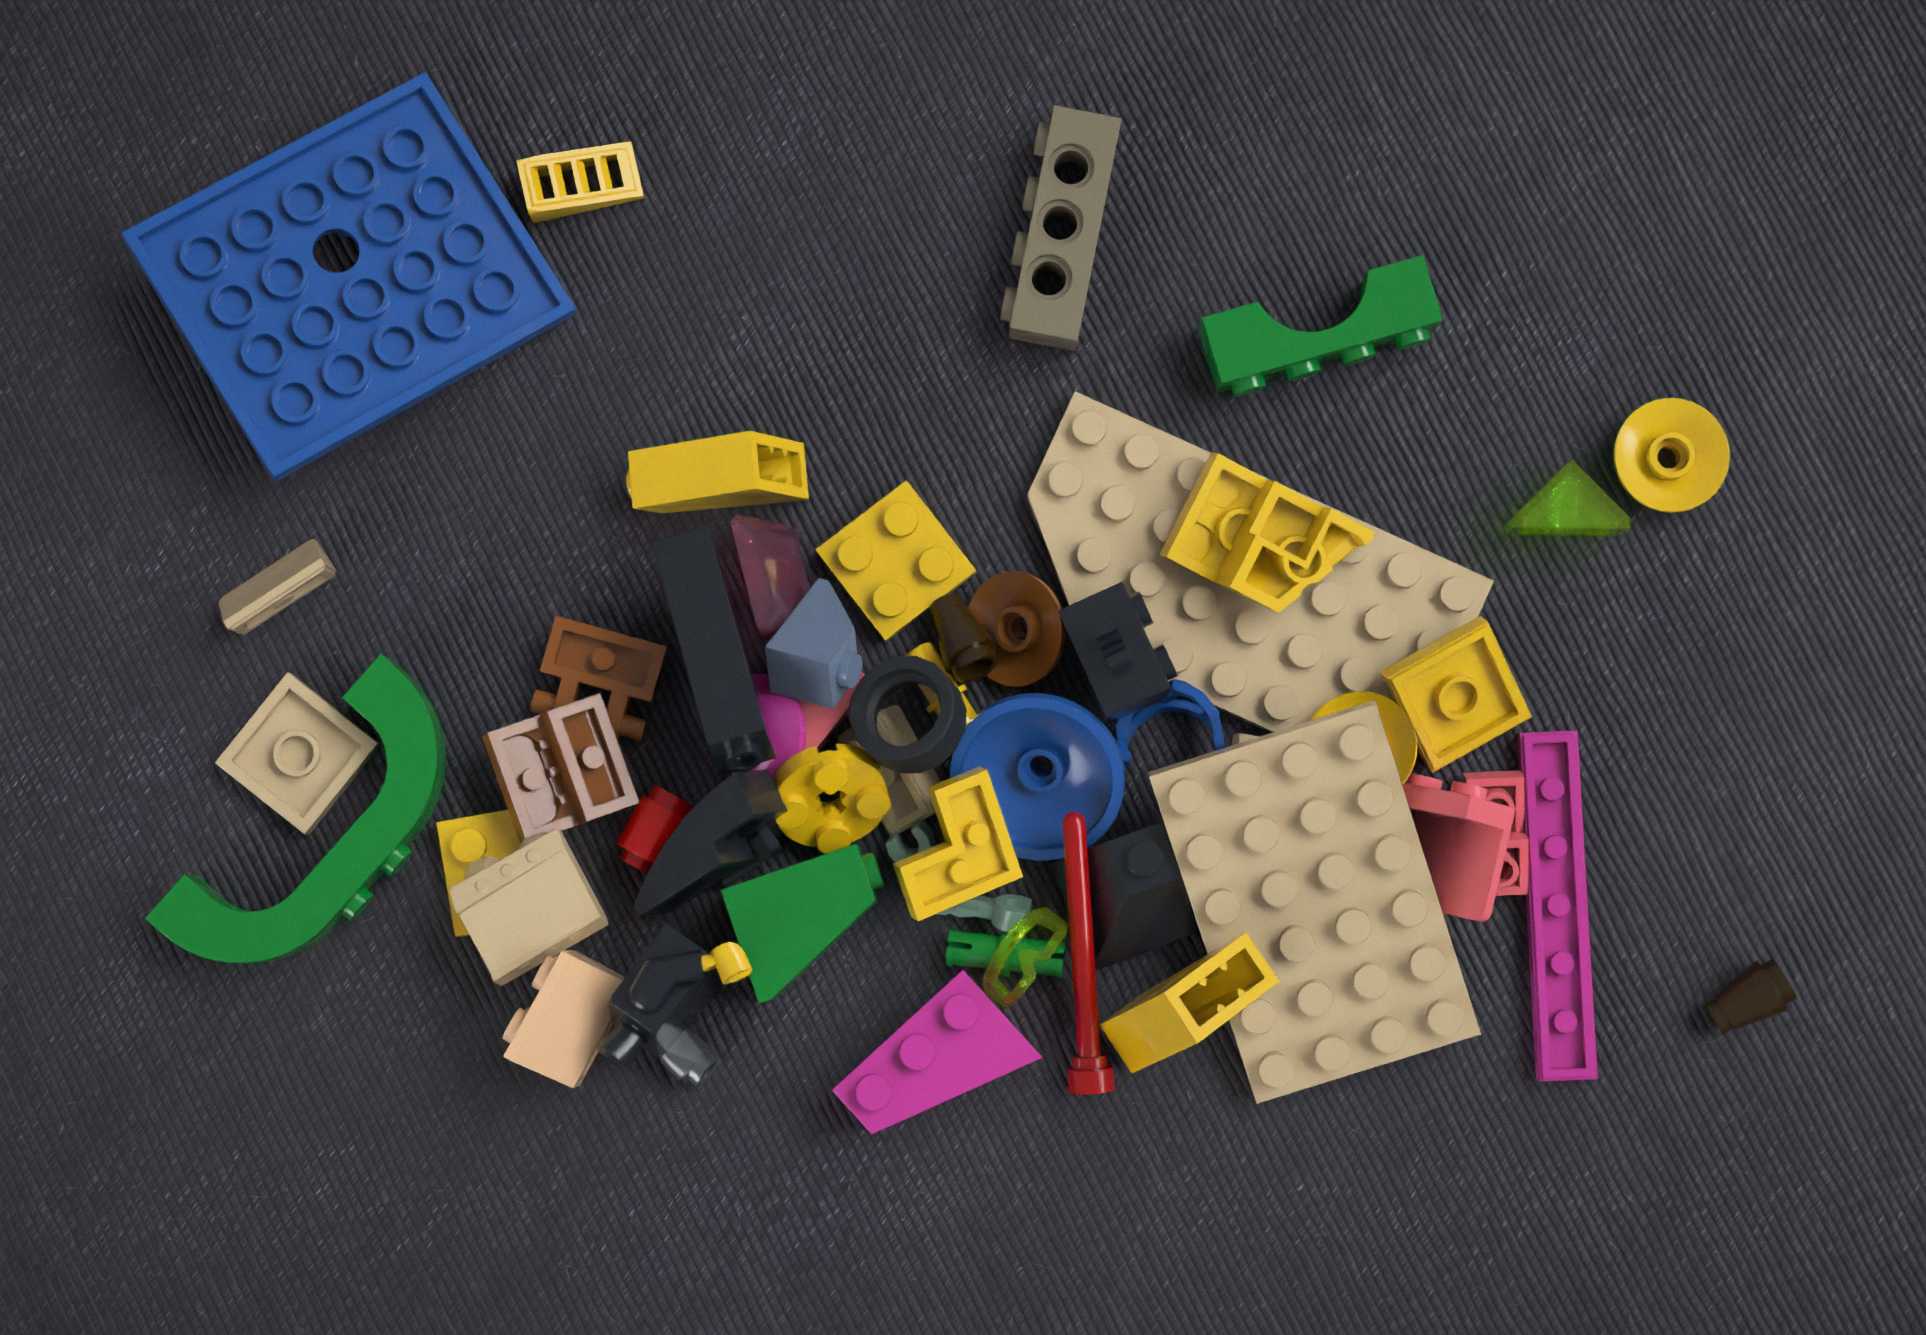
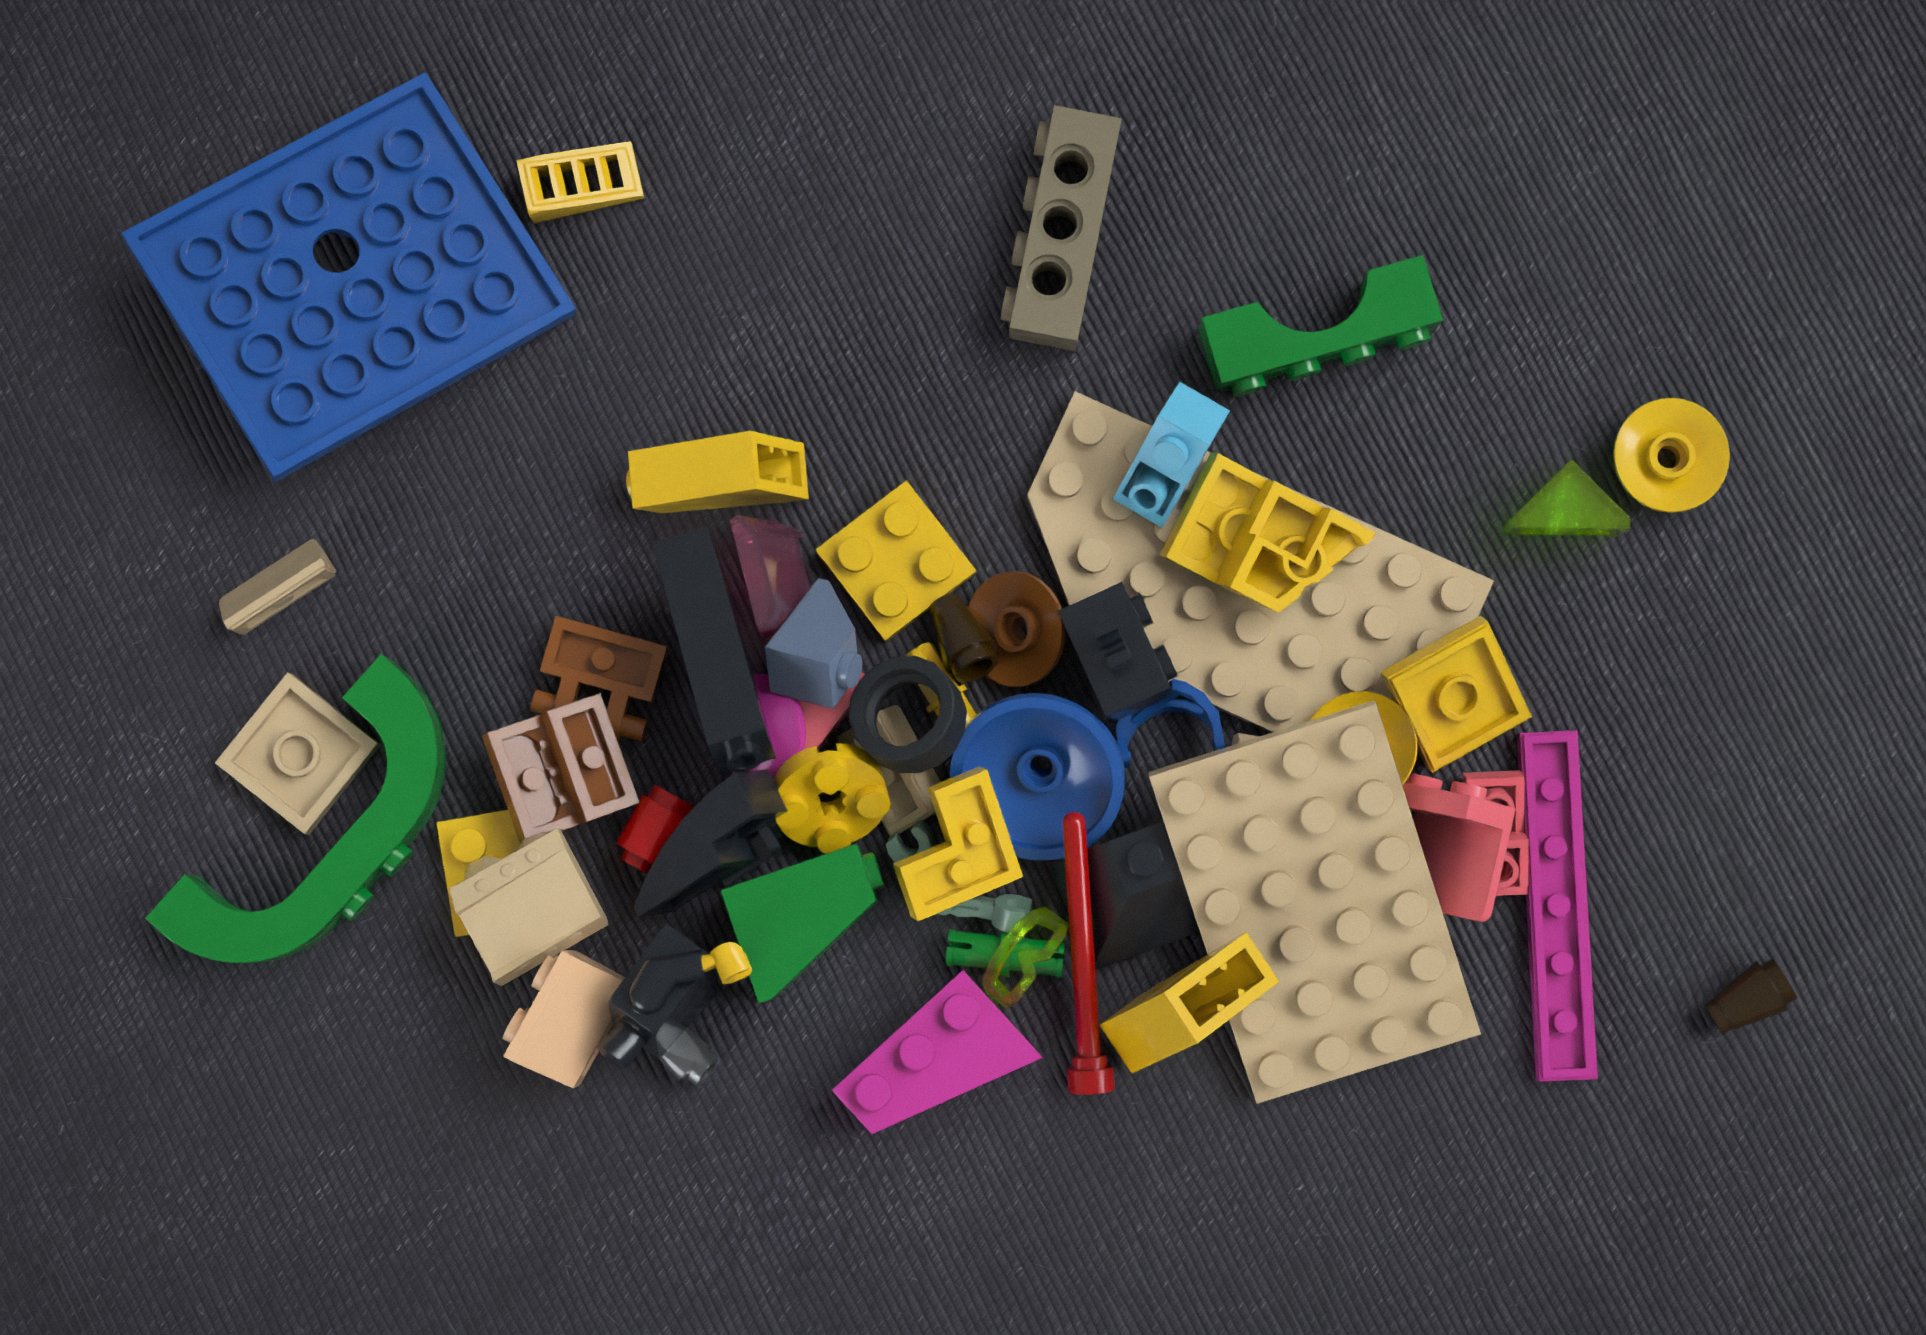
none -> medium azure slope [1113,382,1230,528]

